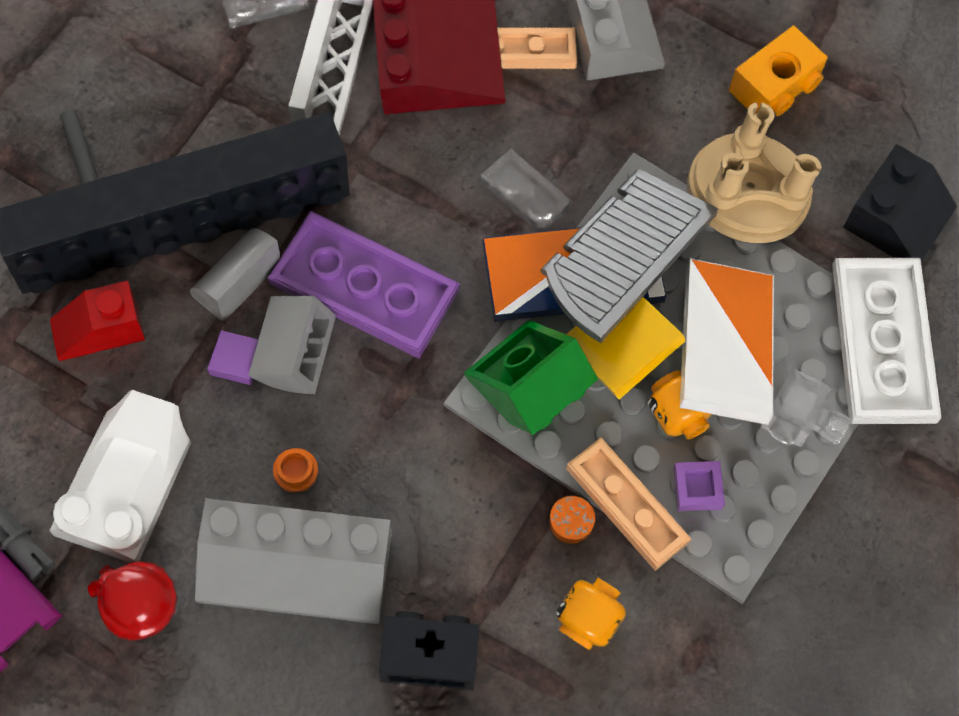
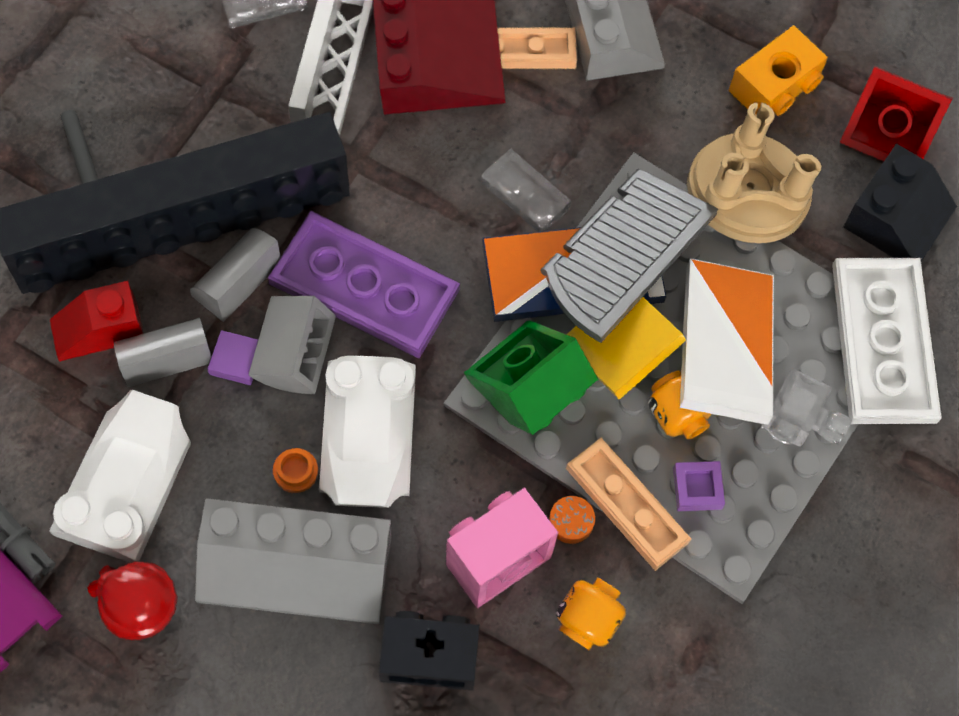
none -> light grey brick [114,318,212,387]
none -> white slope [319,355,416,508]
none -> bright pink brick [446,487,558,609]
none -> red slope [839,66,952,161]

